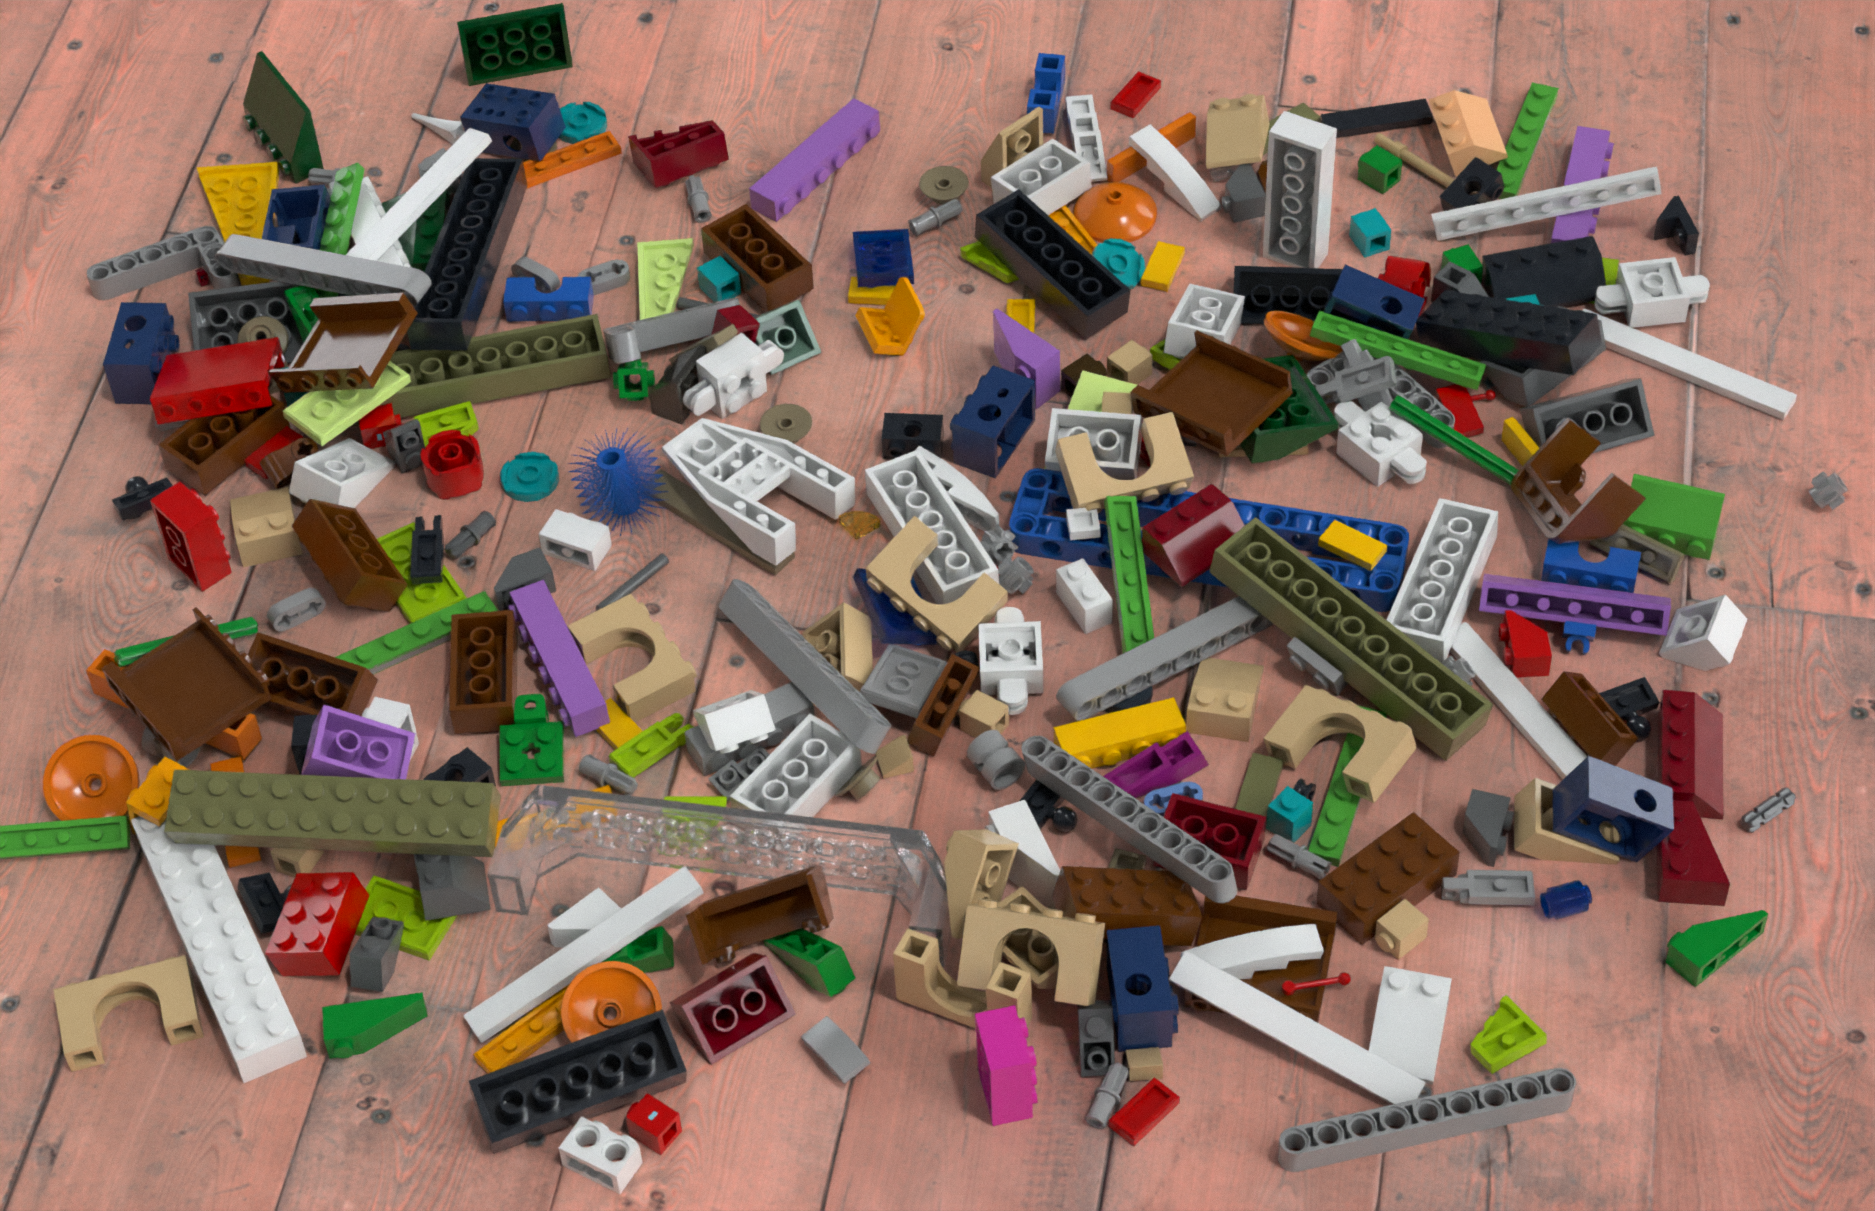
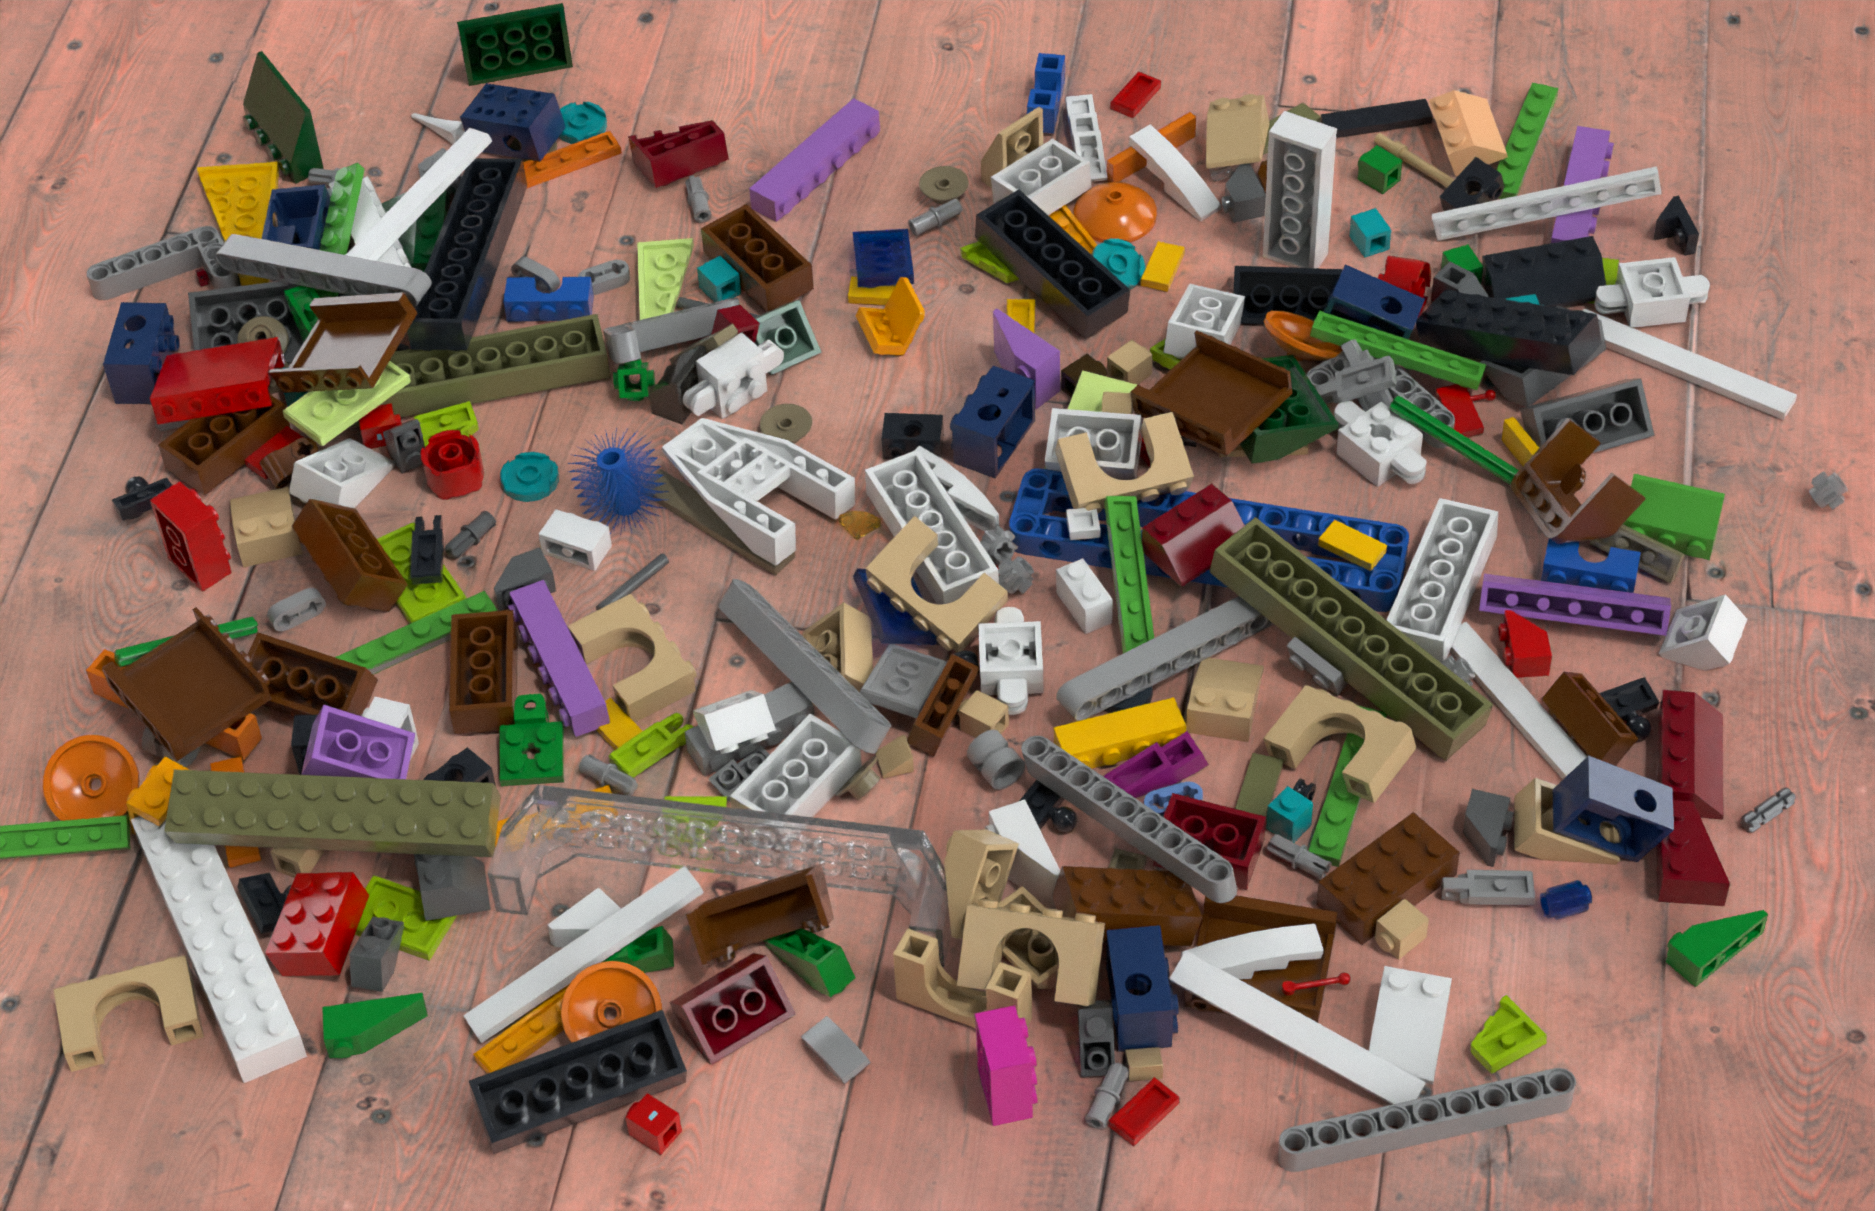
white brick [559,1116,643,1194] -> none
blue tile [1562,621,1597,655] -> none

